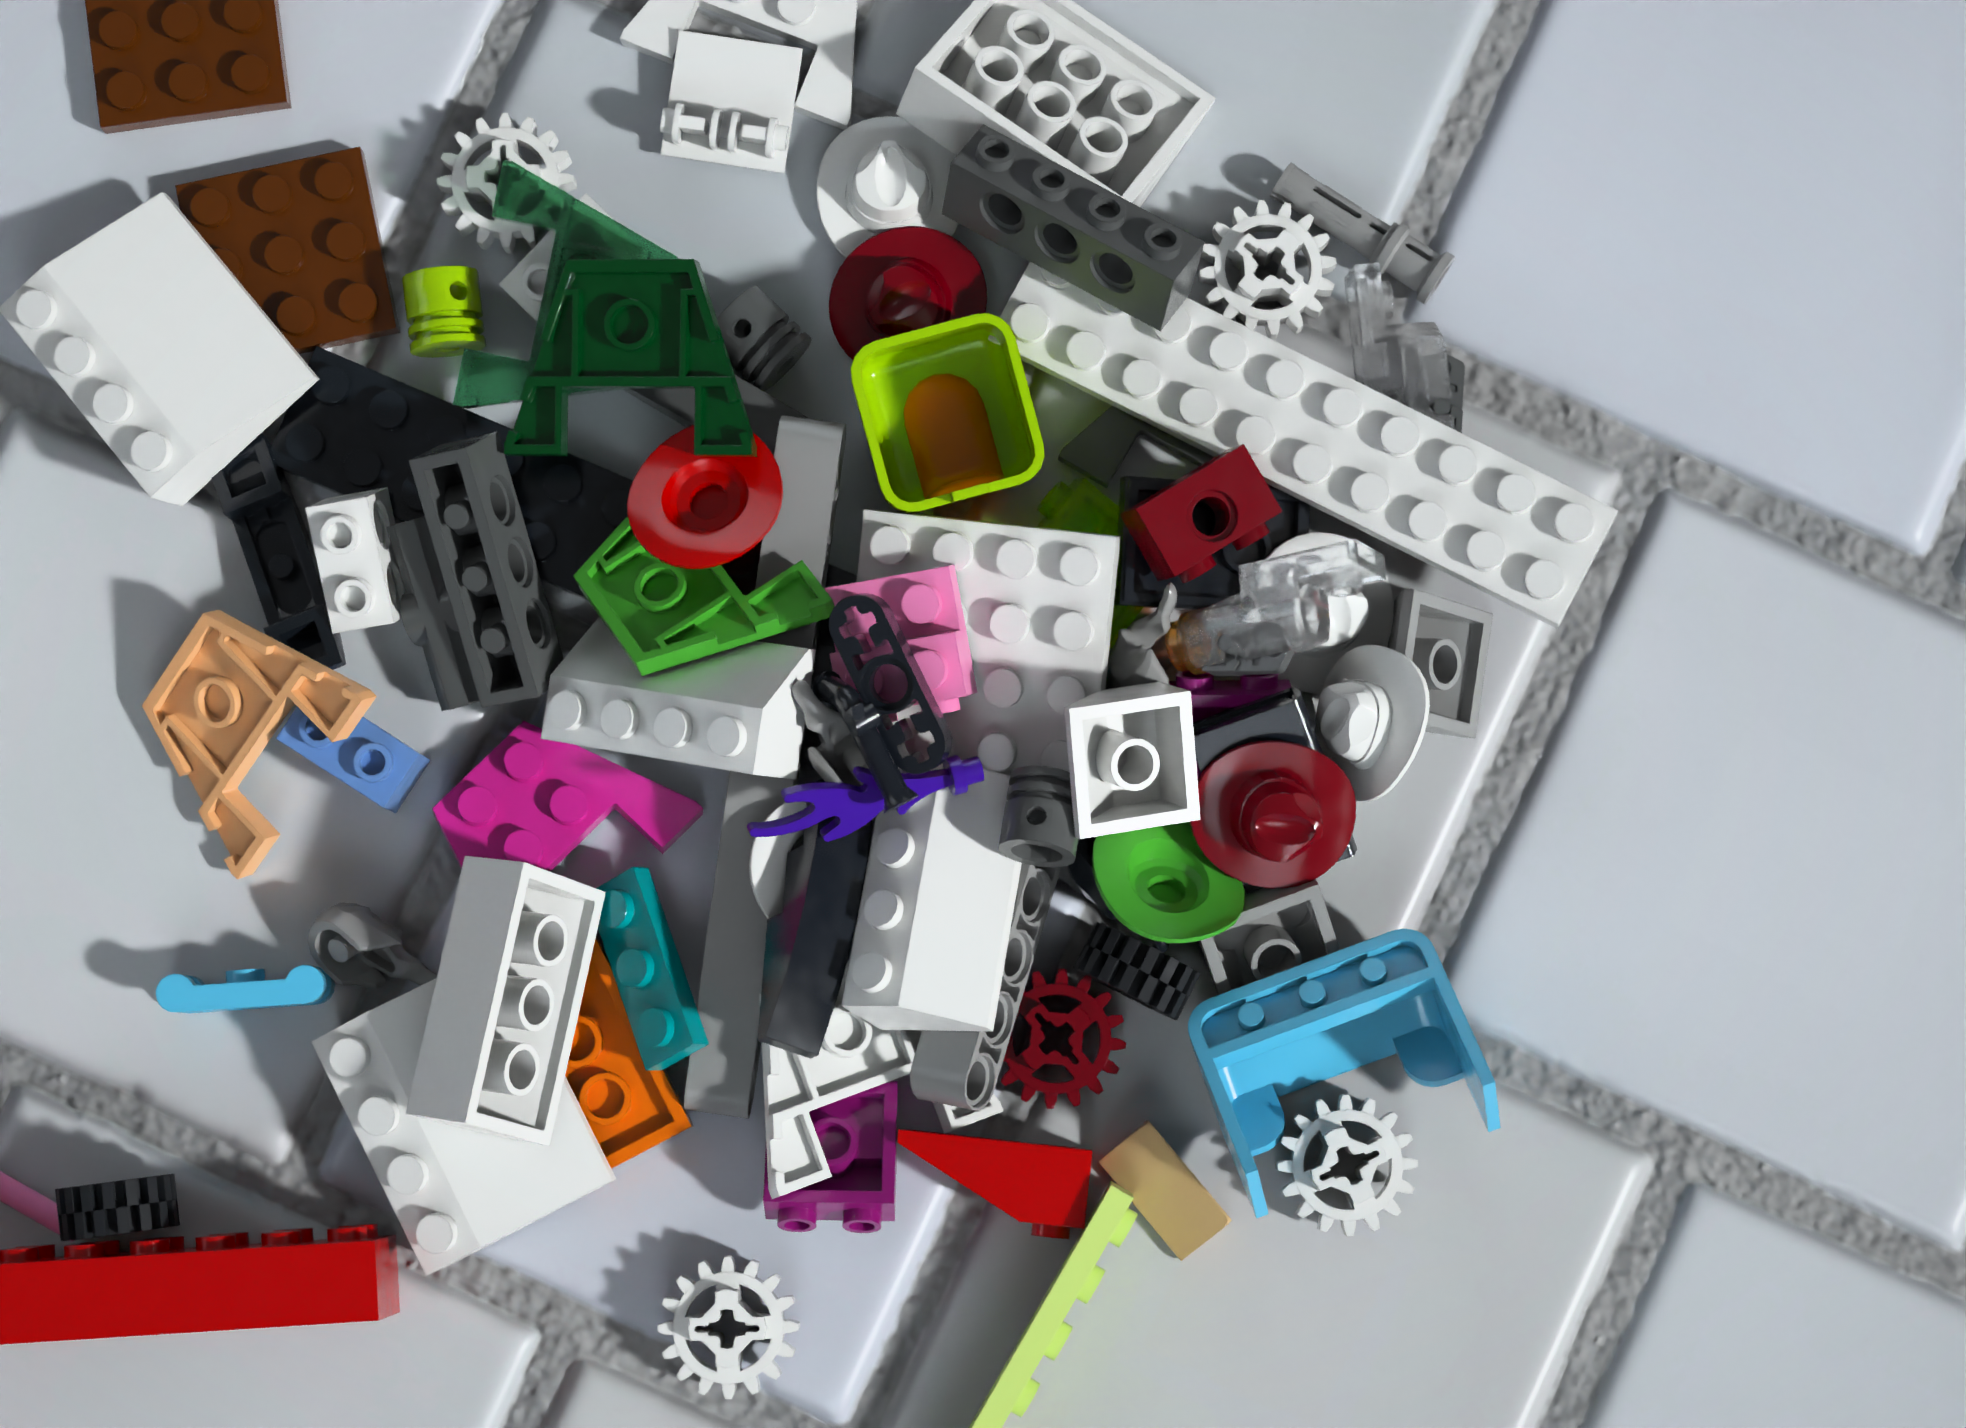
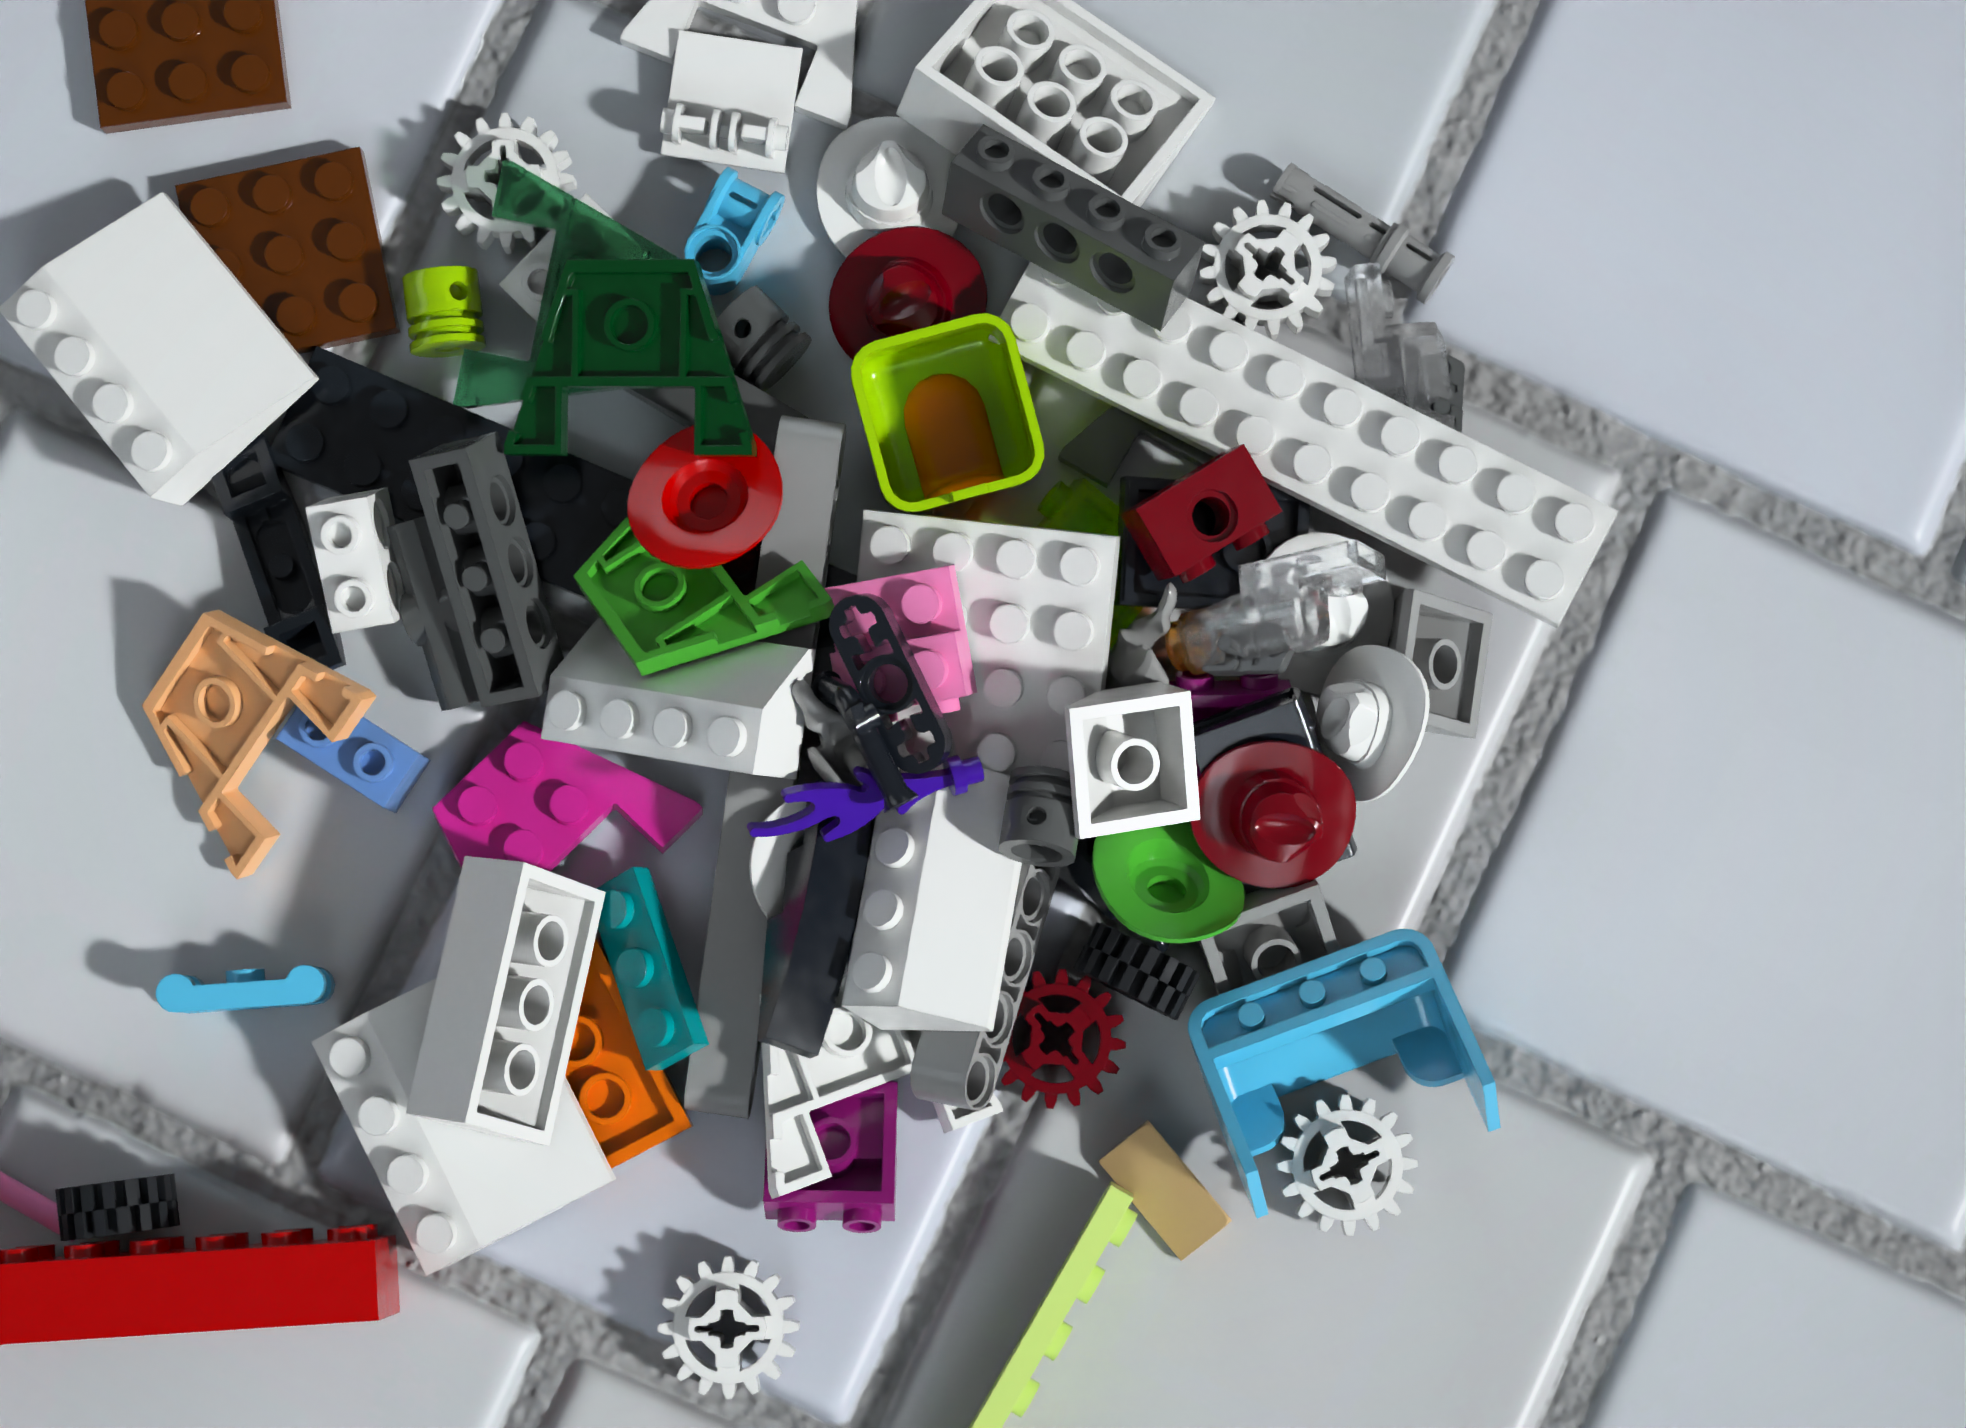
light grey piece [308,903,438,989] -> none
red slope [897,1128,1093,1239] -> none
none -> medium azure piece [684,167,785,296]

